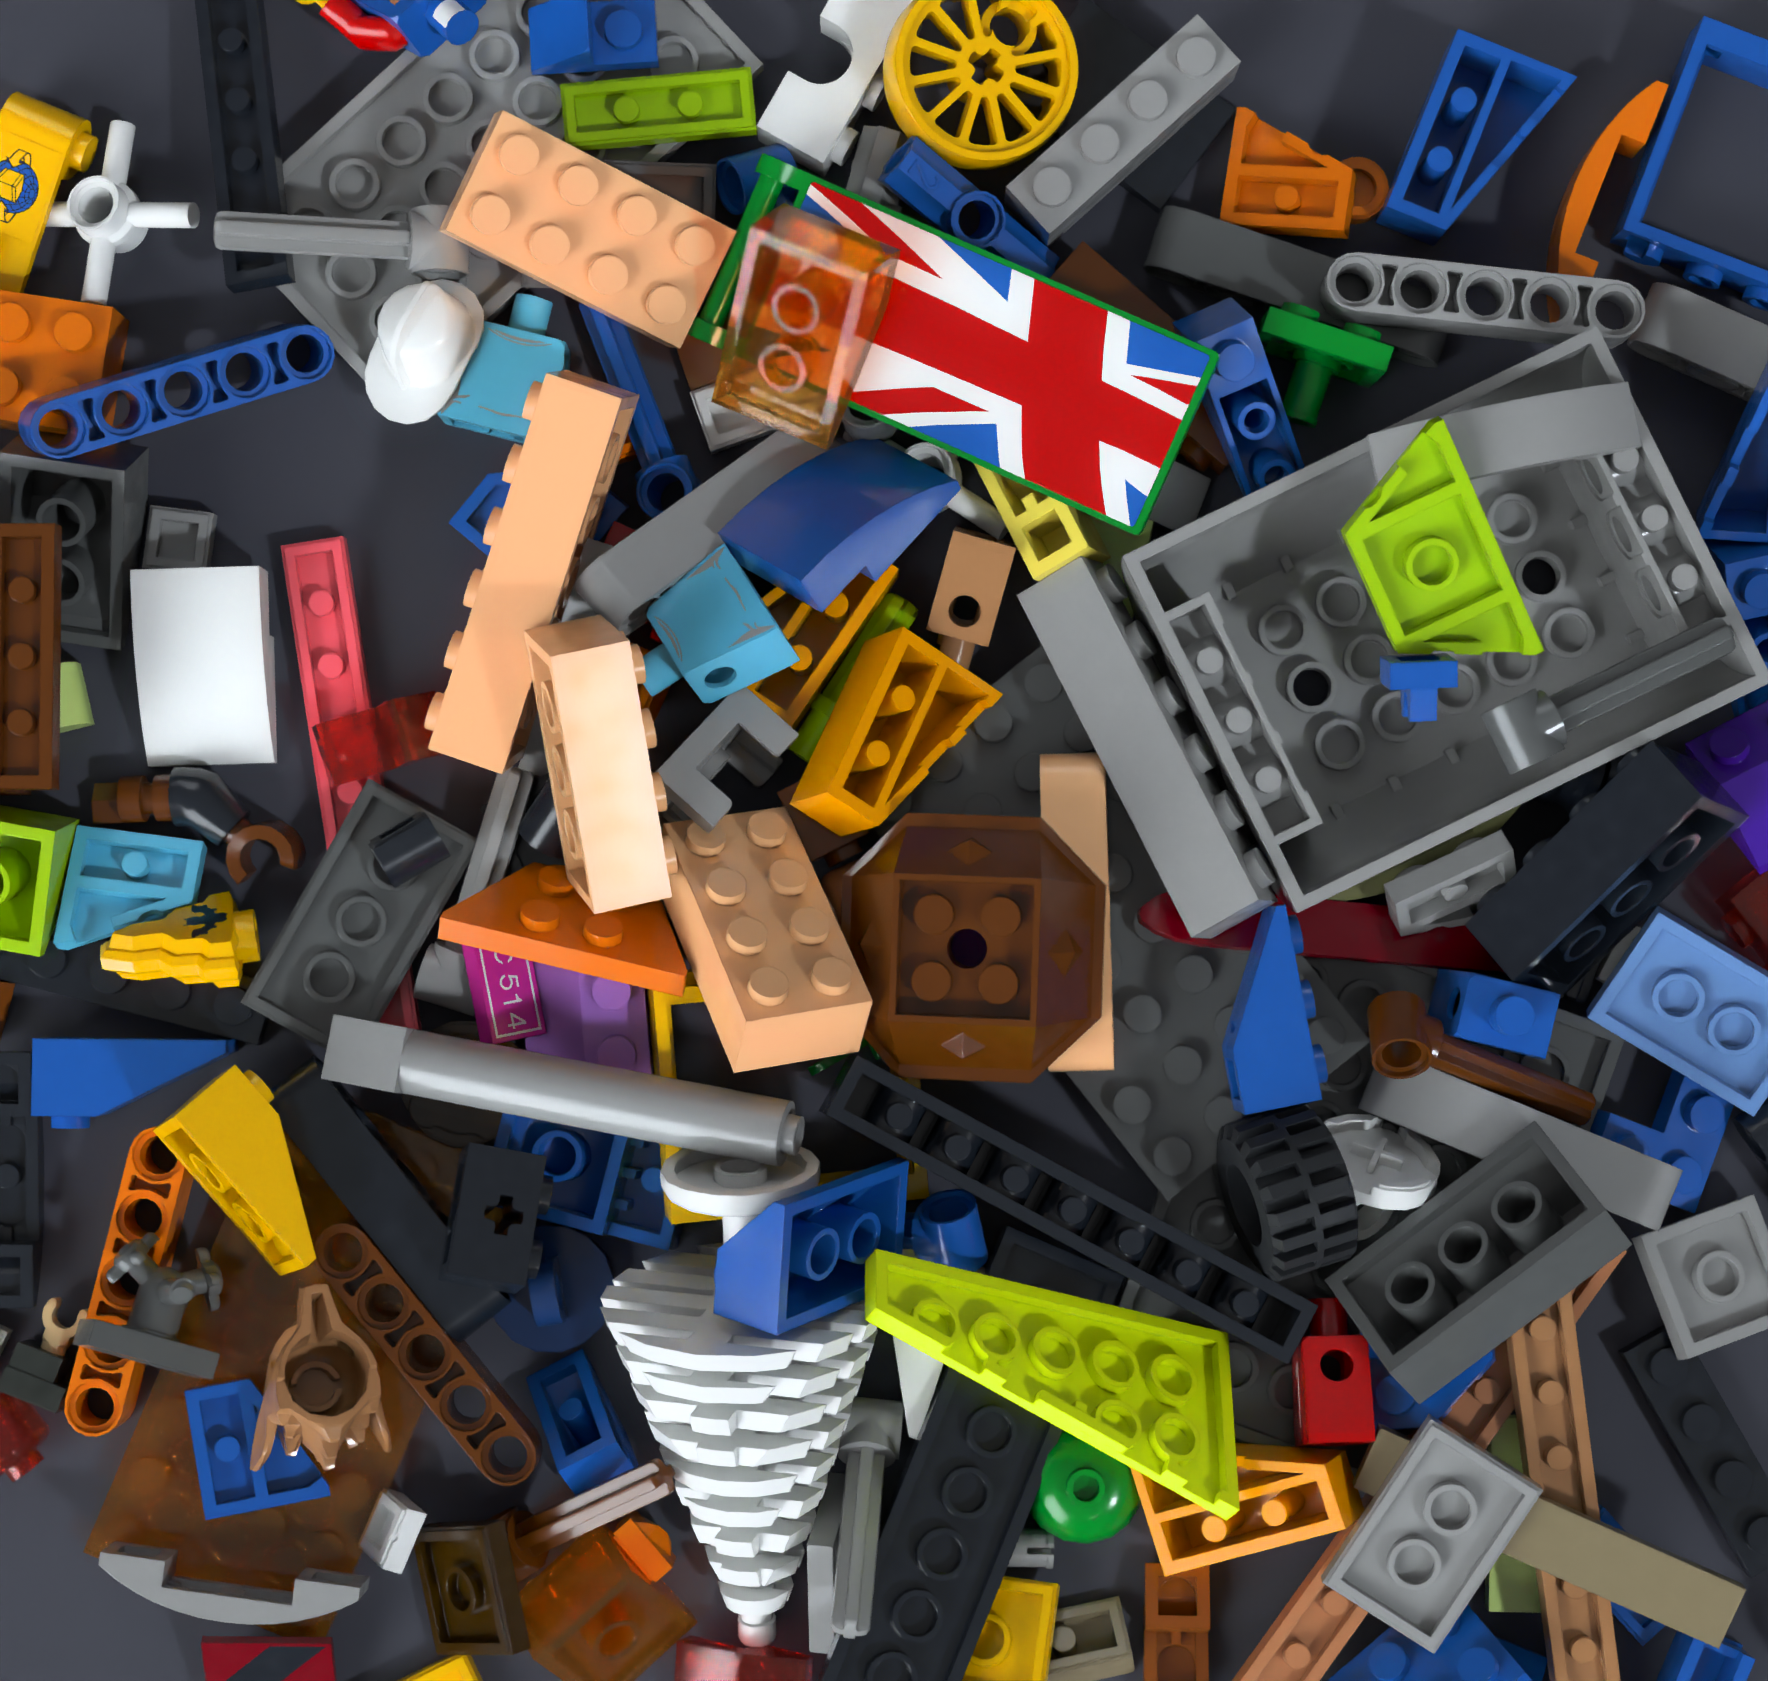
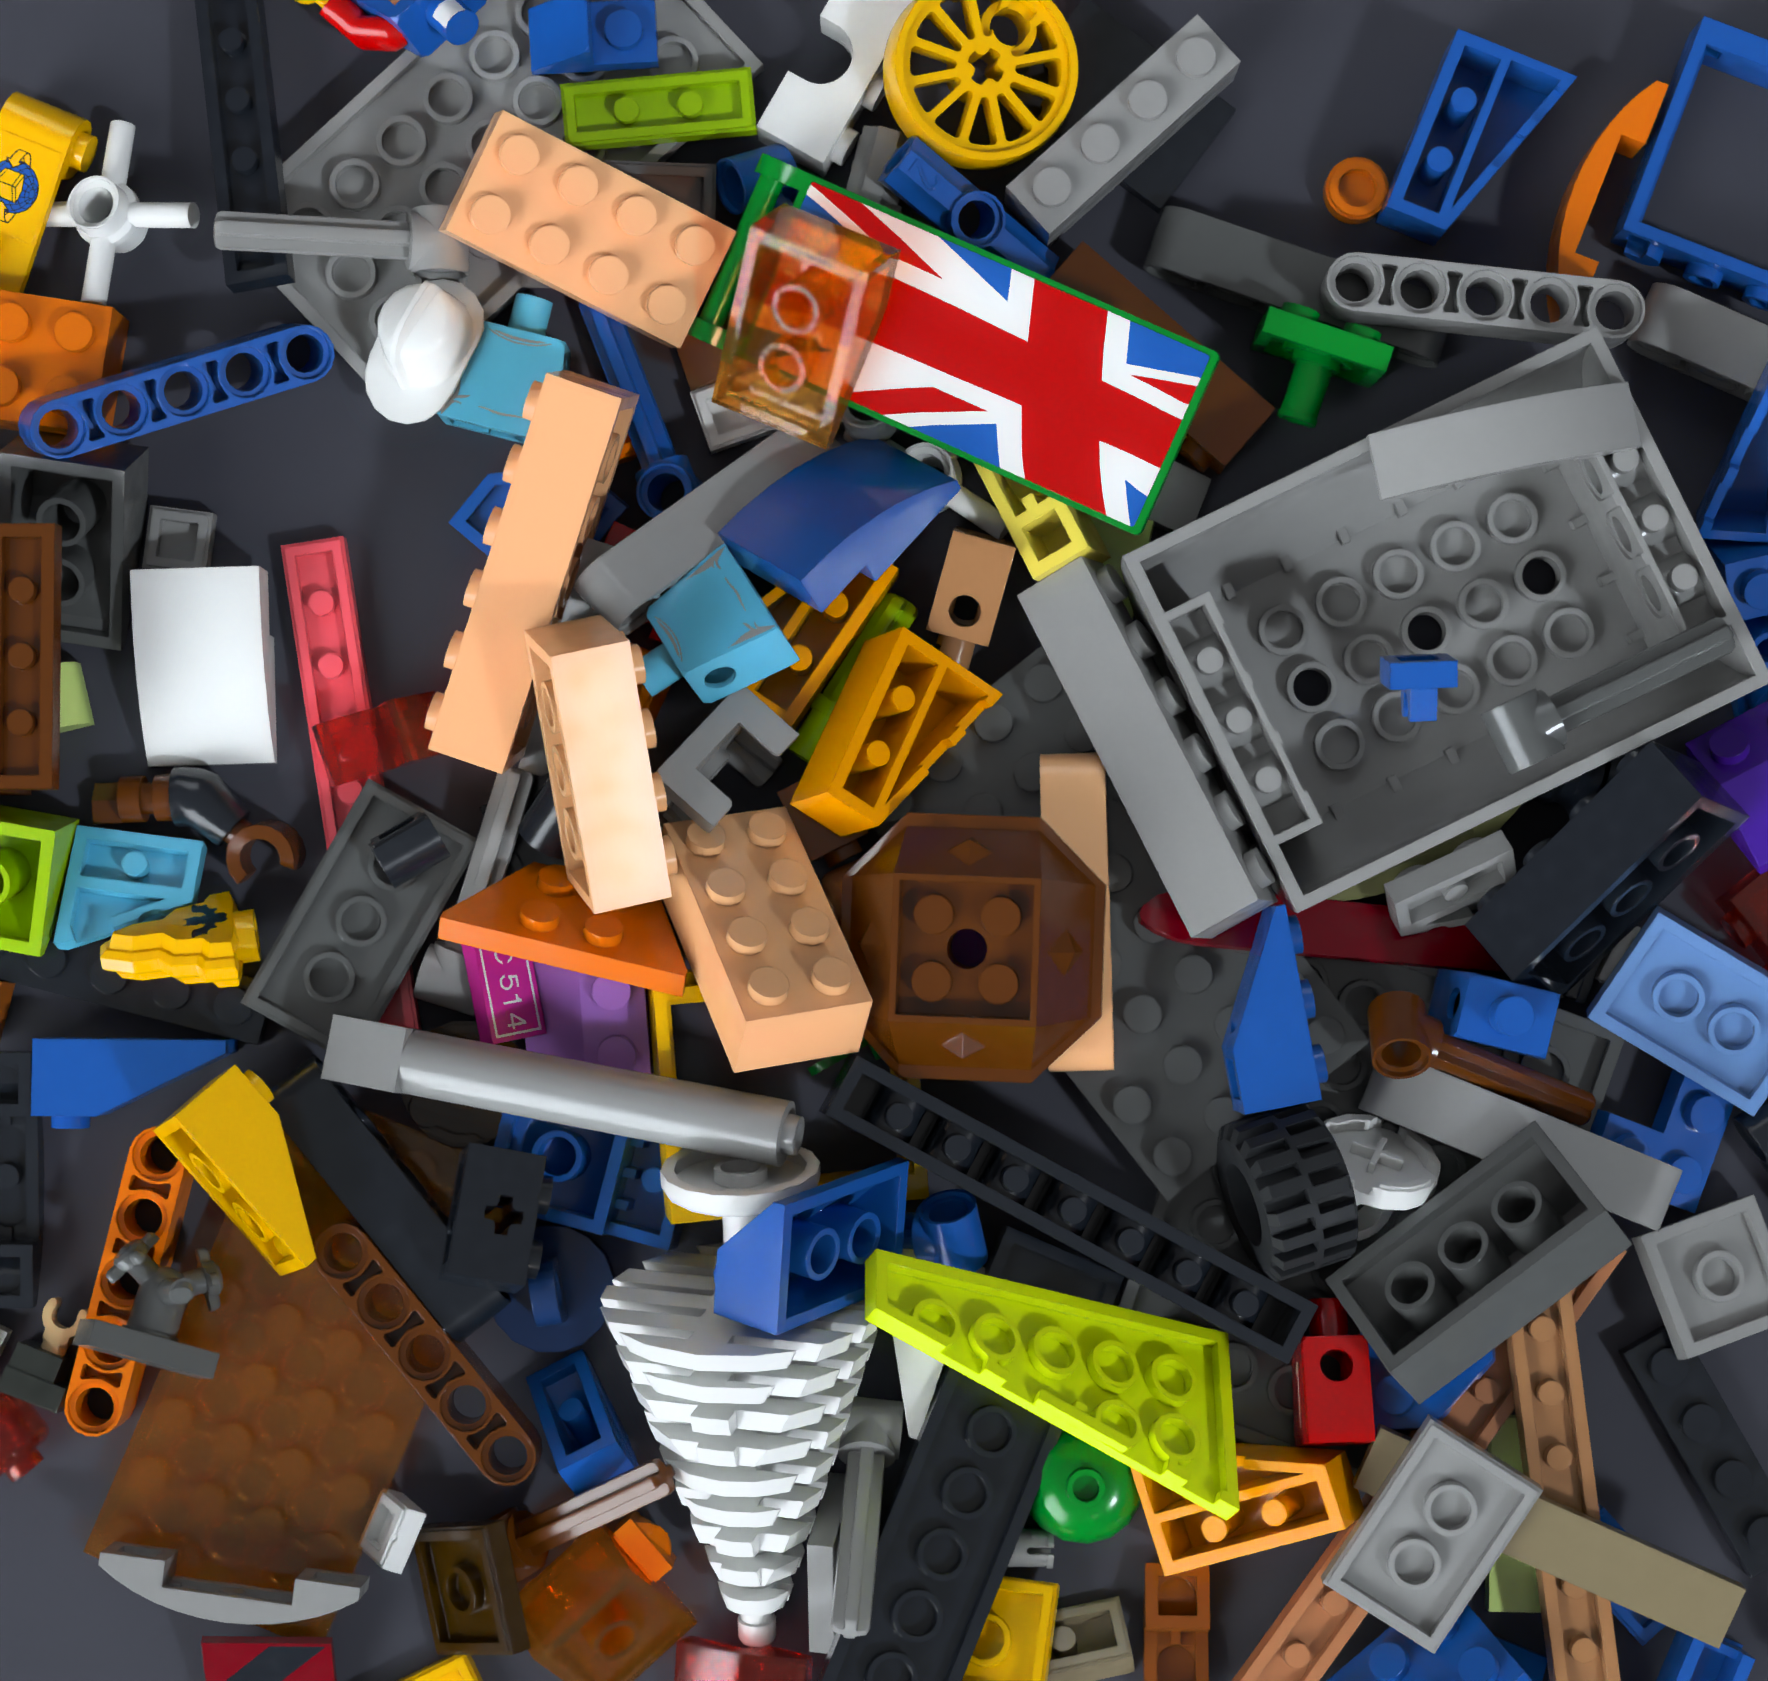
blue wing [184,1376,331,1520] -> none
medium nougat piece [250,1284,392,1472] -> none
blue slope [1172,297,1304,496] -> none
orange wing [1220,107,1357,239] -> none
lime wing [1340,416,1544,655] -> none

